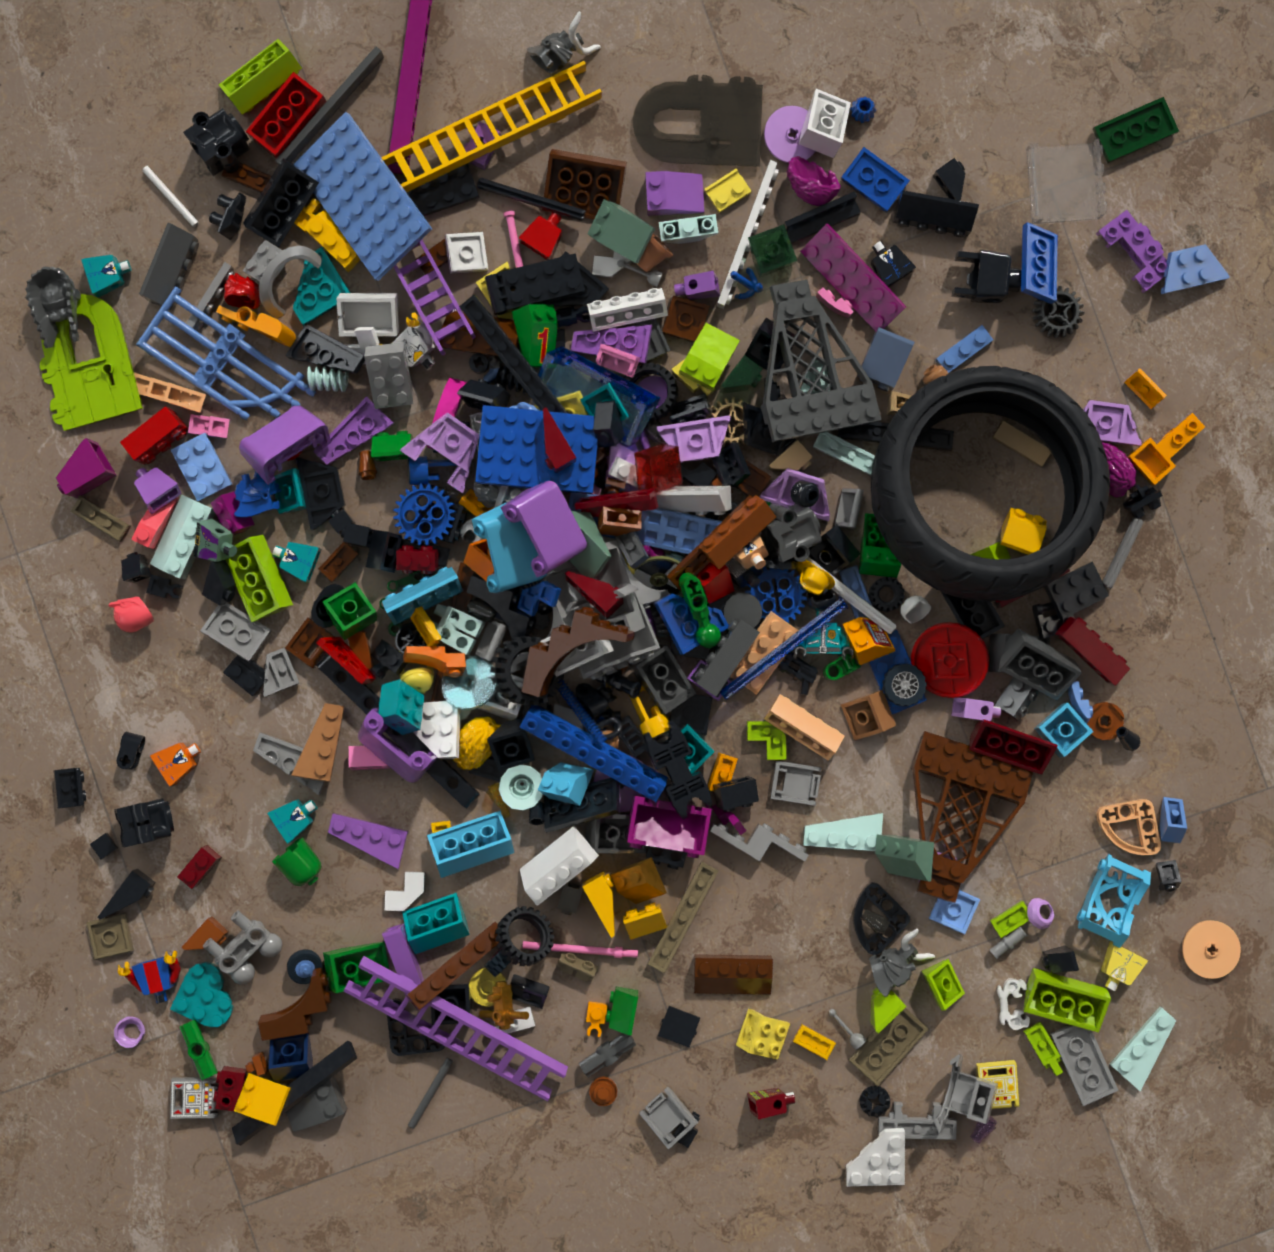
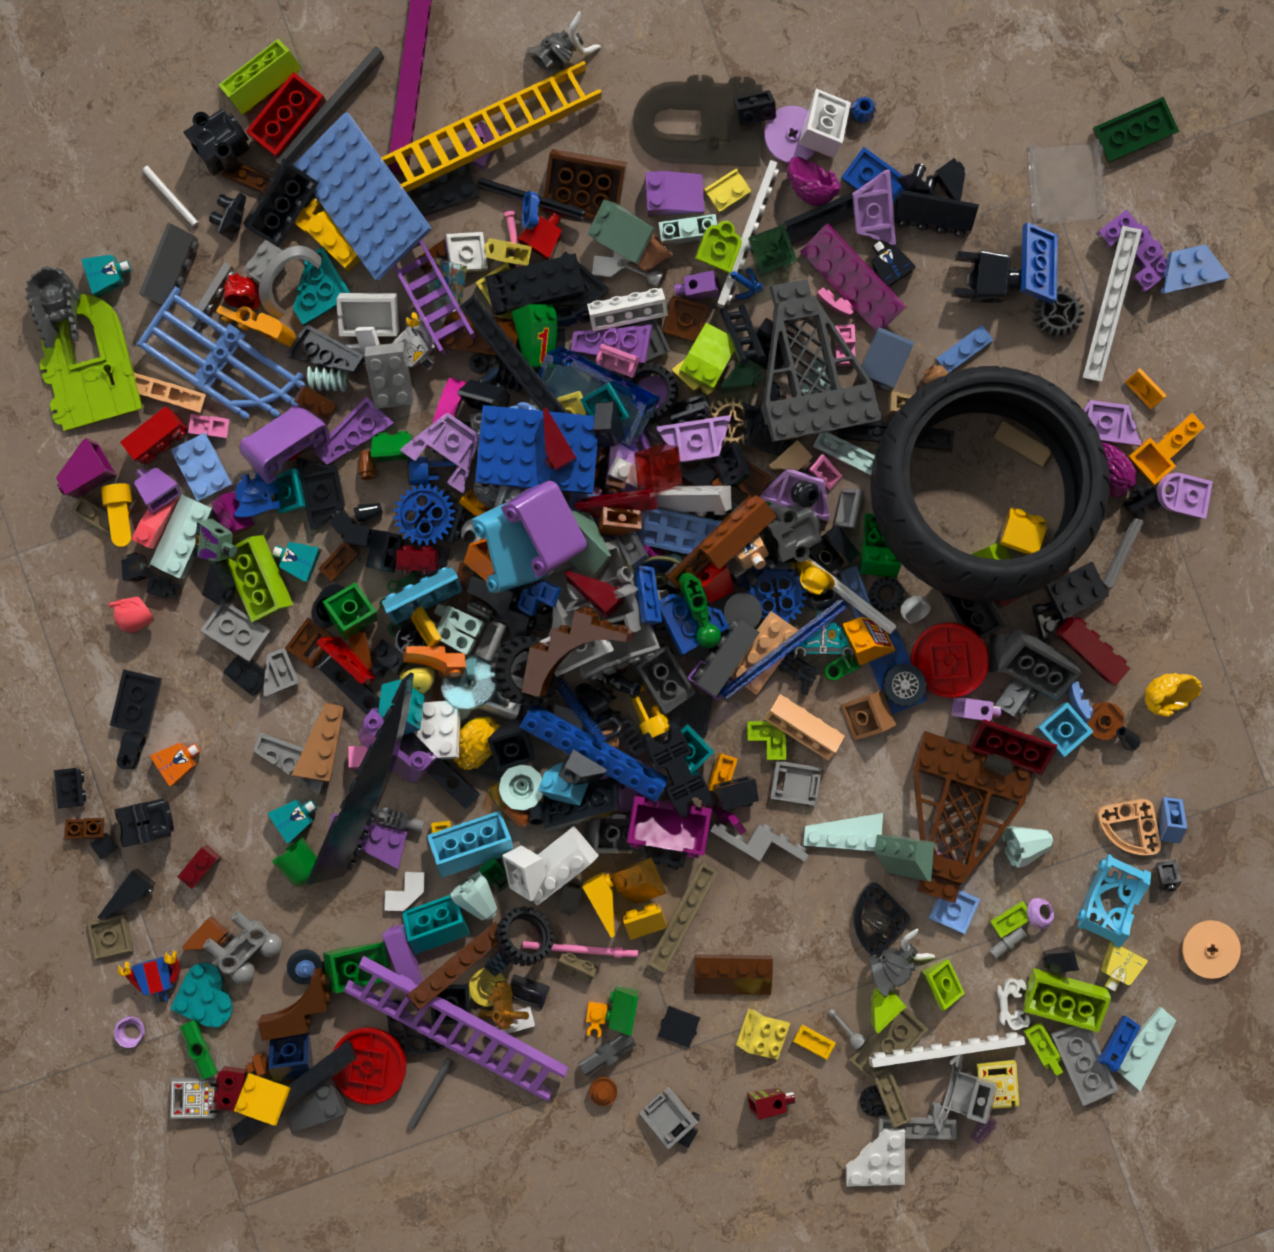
none -> reddish brown slope [65,818,104,840]
none -> yellow piece [100,483,132,547]
none -> black plate [109,669,162,734]
none -> reddish brown plate [293,385,337,421]
none -> black wedge [306,672,414,885]
none -> red plate [333,1027,407,1105]
none -> black cone [353,502,383,523]
none -> light grey hinge [374,807,425,832]
none -> clear light blue tile [428,258,467,304]
none -> light aqua cone [450,871,497,920]
none -> dark green slope [478,857,509,892]
none -> light yellow torso [484,238,532,265]
none -> dark orange cone [502,804,529,828]
none -> white slope [502,846,546,901]
none -> blue plate [522,191,540,230]
none -> black slope [558,749,607,786]
none -> light grey hinge [604,566,633,583]
none -> blue plate [634,565,662,625]
none -> lime plate [695,221,742,274]
none -> black bar [720,305,766,365]
none -> black bracket [733,90,776,126]
none -> bright pink slope [808,454,842,490]
none -> bright pink slope [835,324,856,366]
none -> lavender wing [852,170,896,245]
none -> white plate [869,1032,1025,1067]
none -> dark tan tile [871,1065,912,1129]
none -> black connector [897,163,938,196]
none -> clear smoke brick [983,754,1013,778]
none -> light aqua cone [1003,826,1053,868]
none -> white plate [1083,226,1142,382]
none -> blue plate [1097,1015,1141,1073]
none -> yellow hair [1145,673,1202,717]
none -> lavender plate [1157,473,1213,519]

